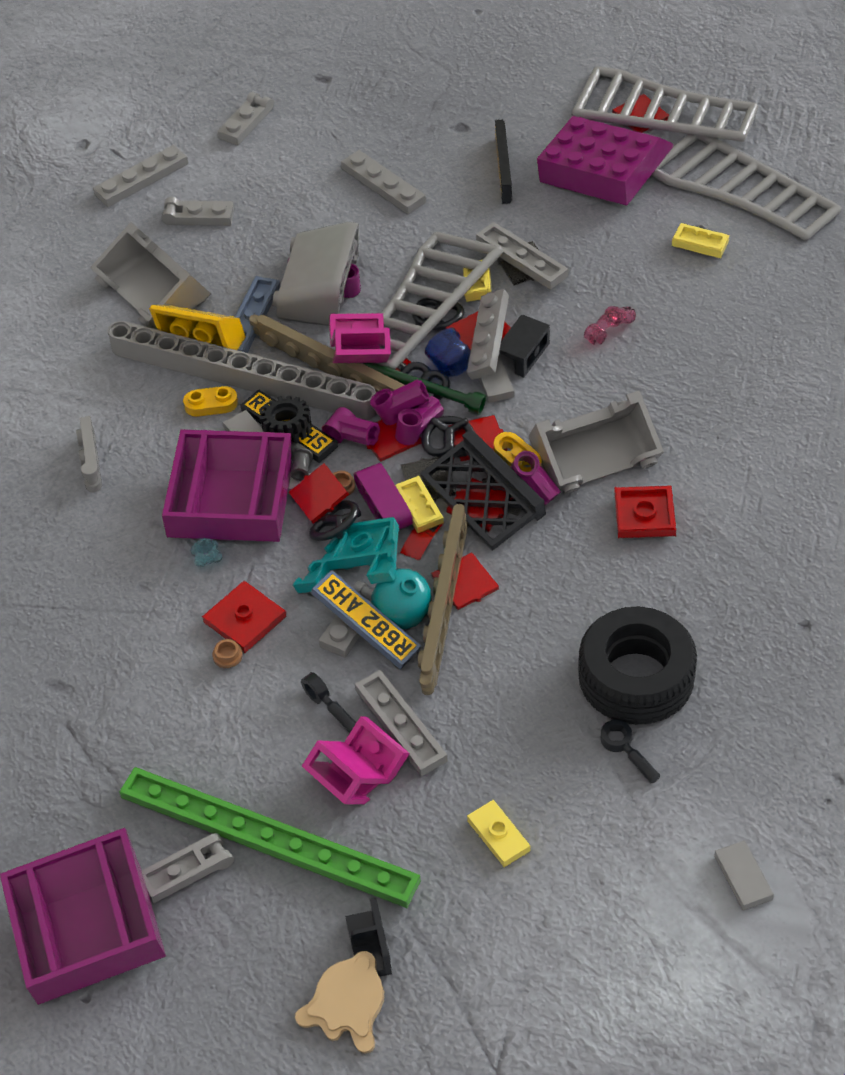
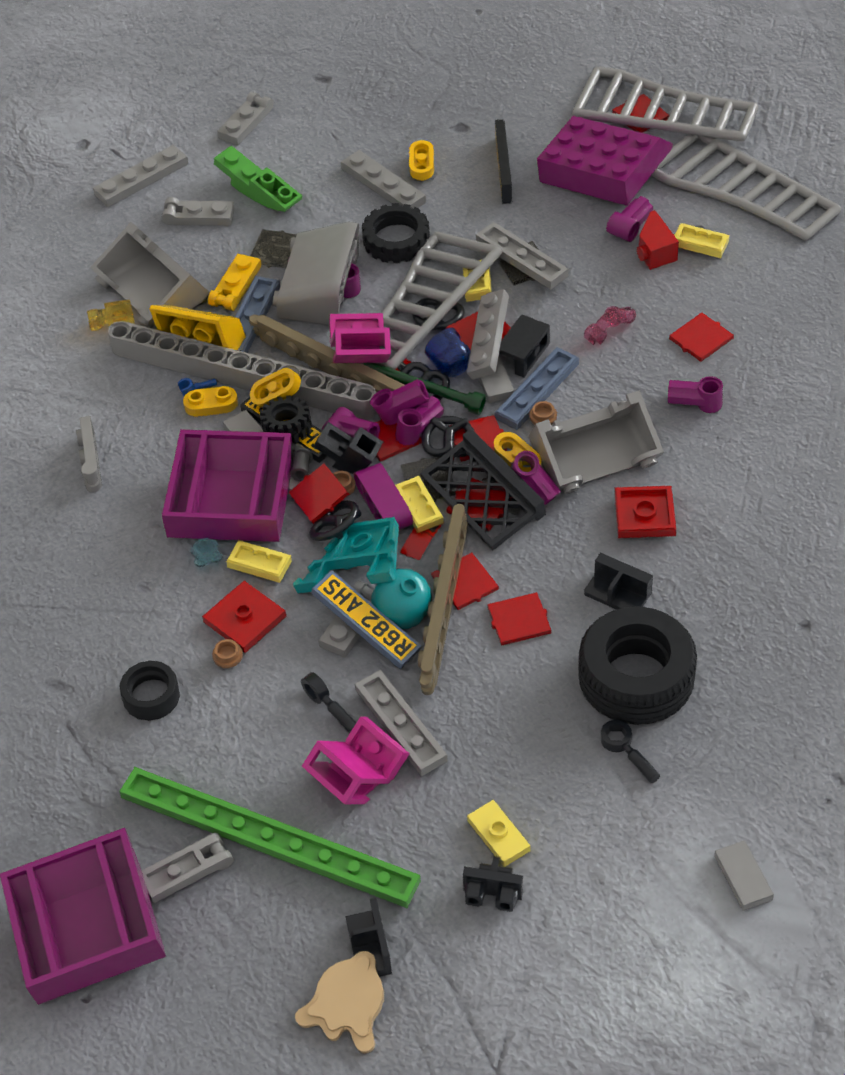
none -> clear yellow plate [87,299,135,331]
none -> black tyre [119,660,180,721]
none -> blue hand [178,378,217,397]
none -> yellow plate [208,253,262,311]
none -> bright green slope [214,145,303,212]
none -> light yellow plate [226,540,292,583]
none -> clear smoke piece [250,229,297,268]
none -> yellow plate [250,368,301,408]
none -> black brick [313,422,383,474]
none -> black tyre [362,203,430,263]
none -> yellow plate [409,140,434,181]
none -> black hips [463,856,523,912]
none -> red piece [487,592,551,646]
none -> sand blue tile [495,347,579,430]
none -> medium nougat plate [530,401,557,425]
none -> black panel [584,552,653,610]
none -> magenta piece [606,196,653,242]
none -> red slope [637,210,679,270]
none -> magenta piece [668,376,723,413]
none -> red piece [669,312,734,362]

